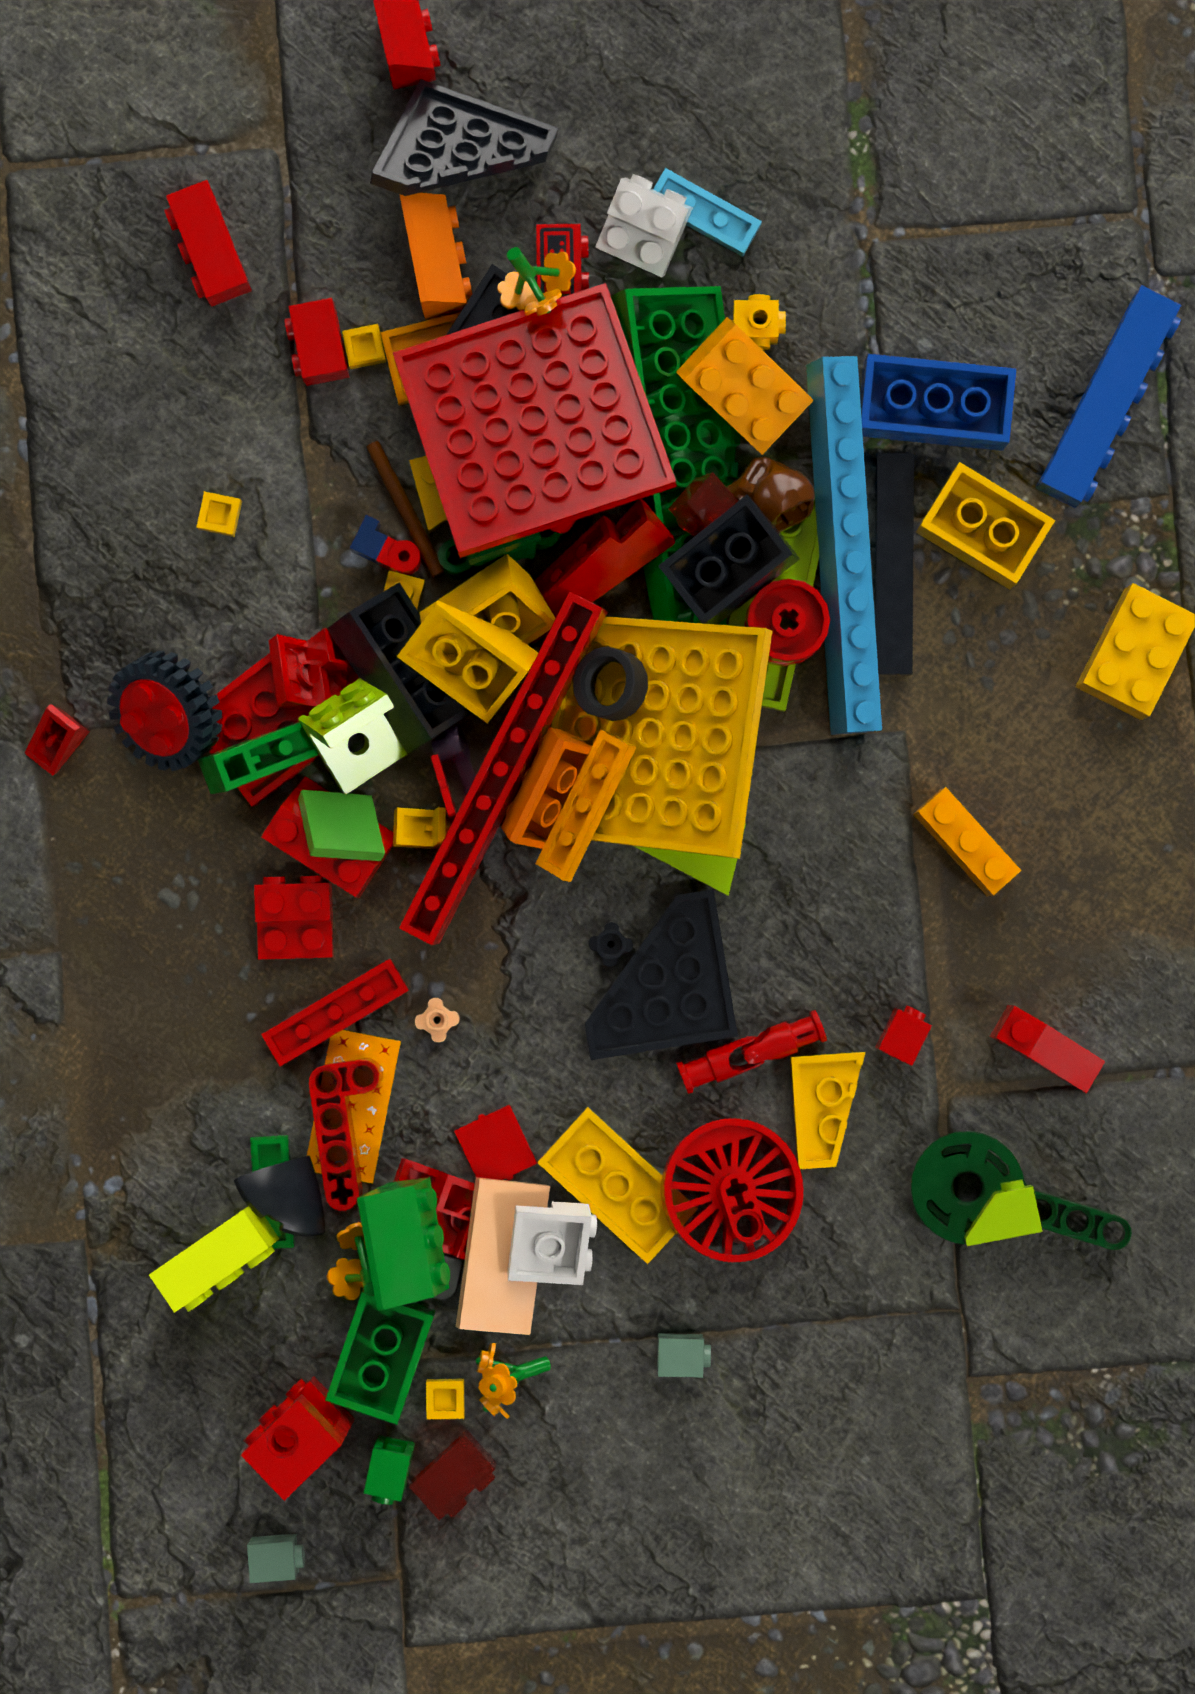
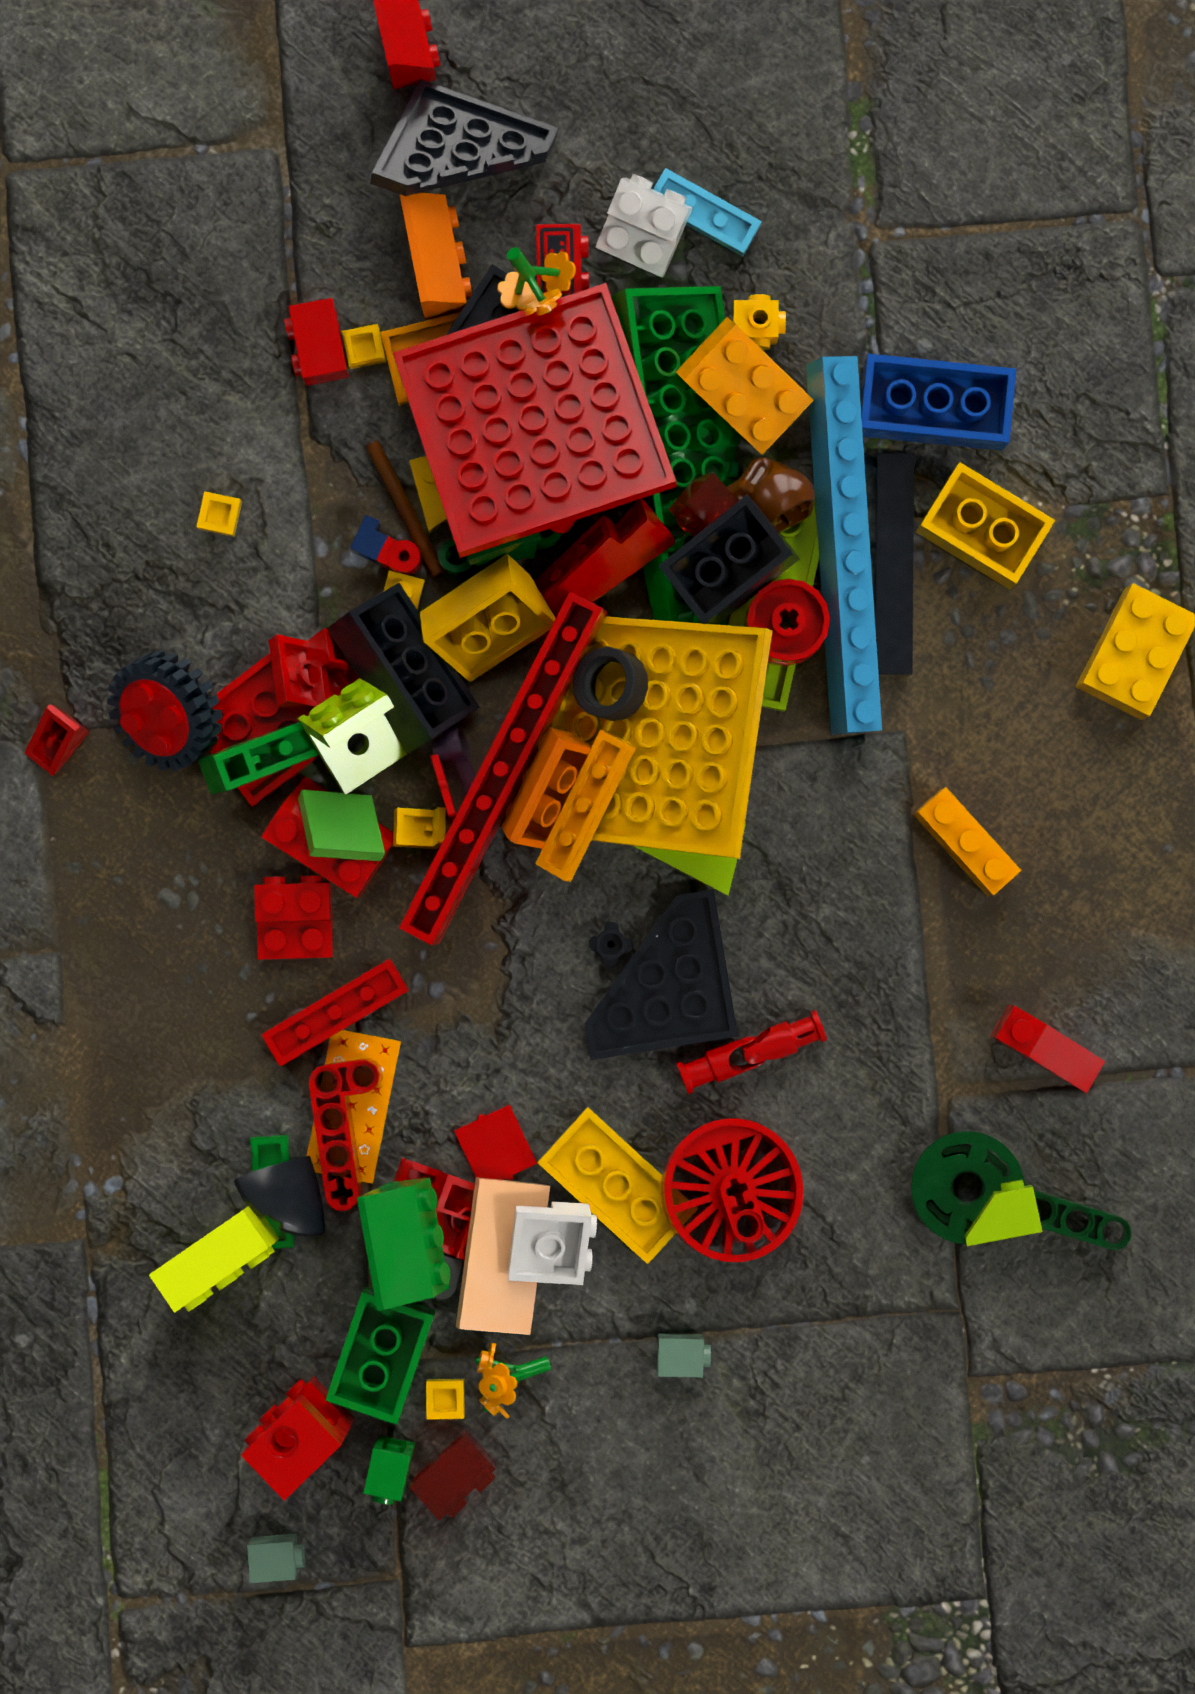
red brick [164,180,252,307] -> none
light orange plant [327,1222,374,1300] -> none
yellow slope [397,601,538,724] -> none
light nougat plate [415,998,460,1042] -> none
yellow wing [790,1052,866,1169] -> none
red brick [875,1005,932,1066] -> none
blue brick [1036,285,1181,508] -> none

